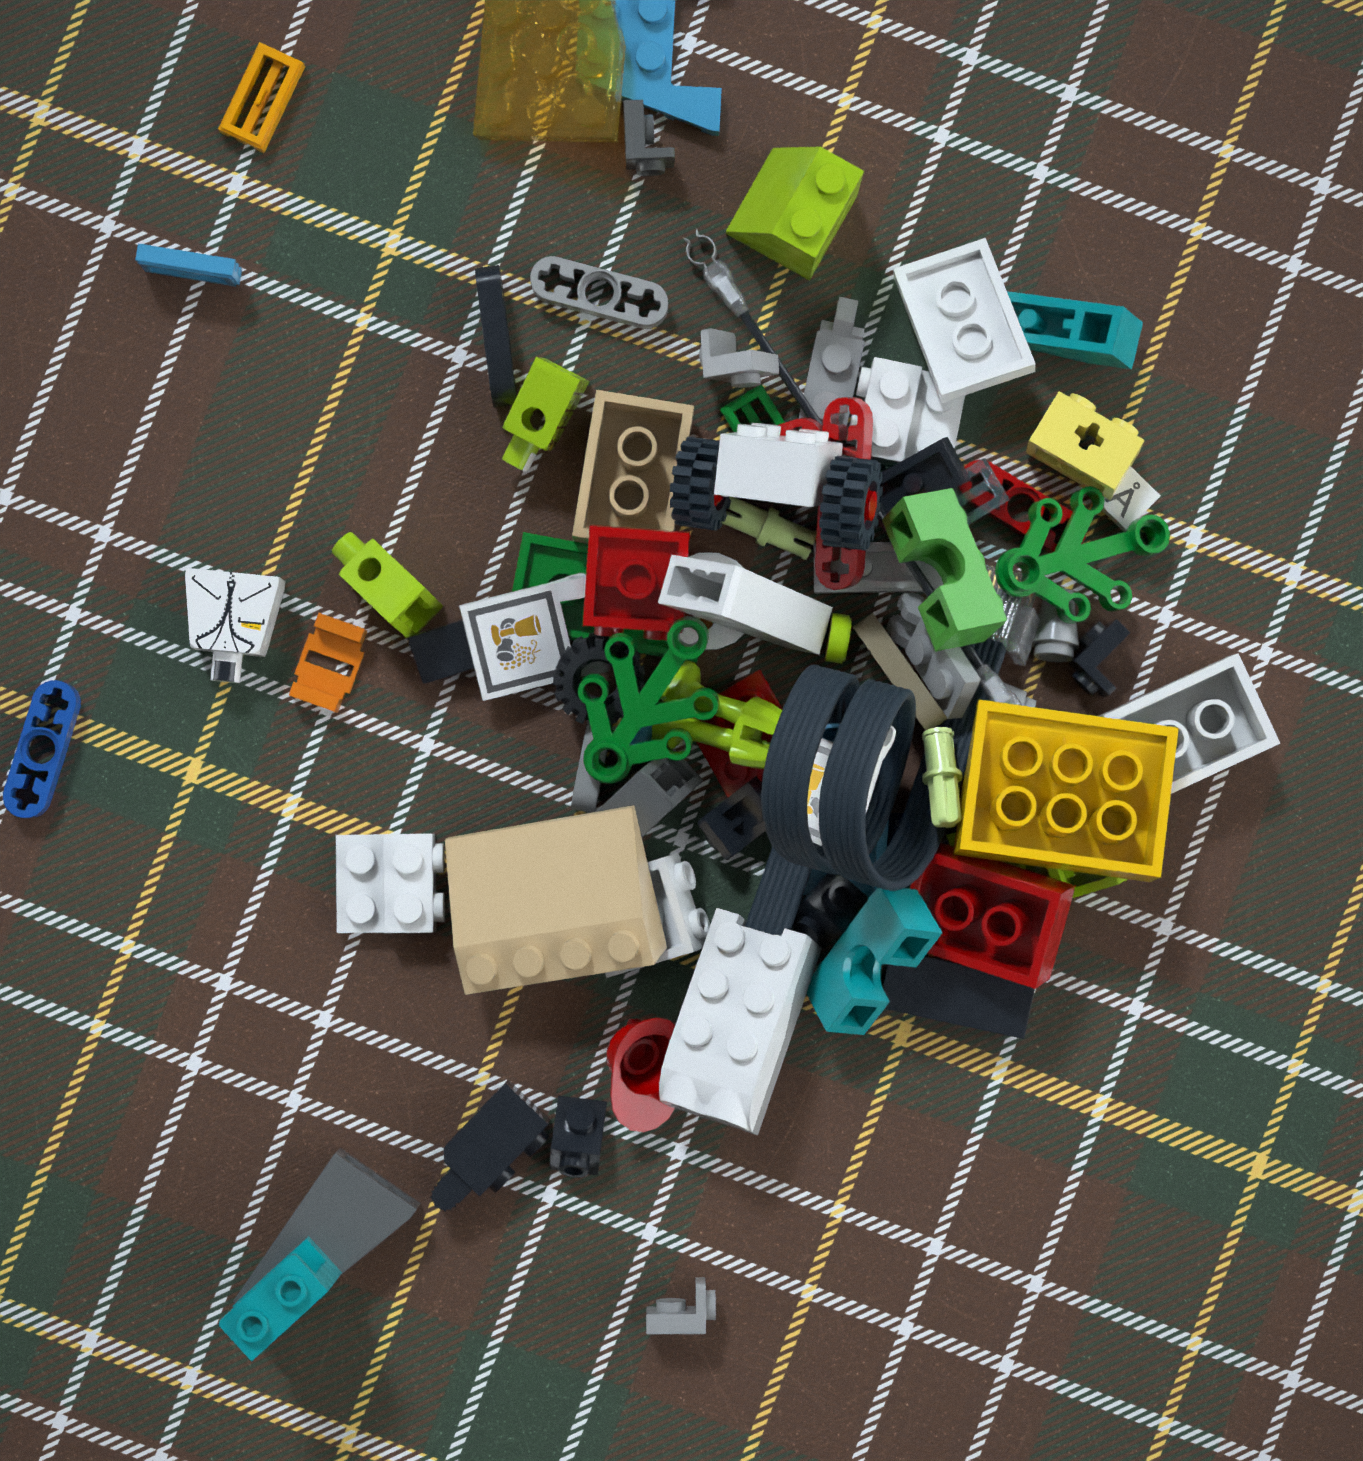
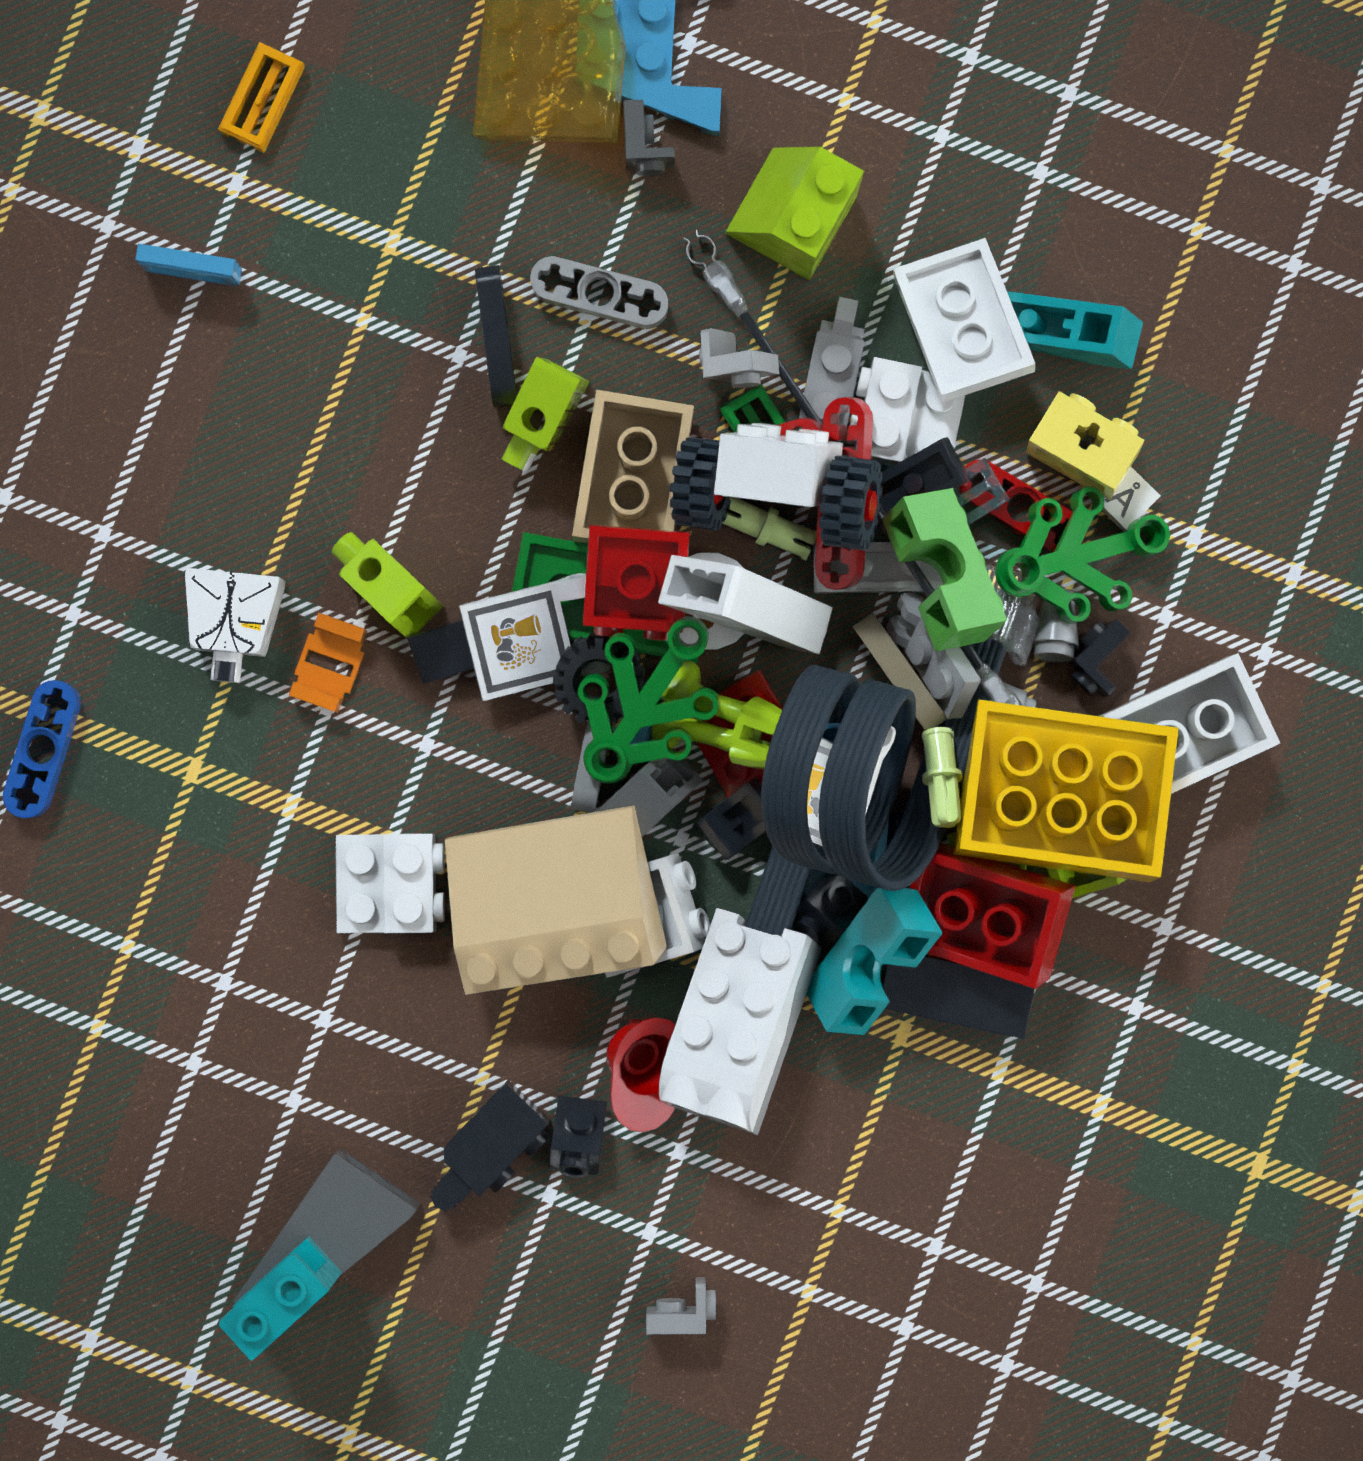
lime tile [825,613,852,664] -> none

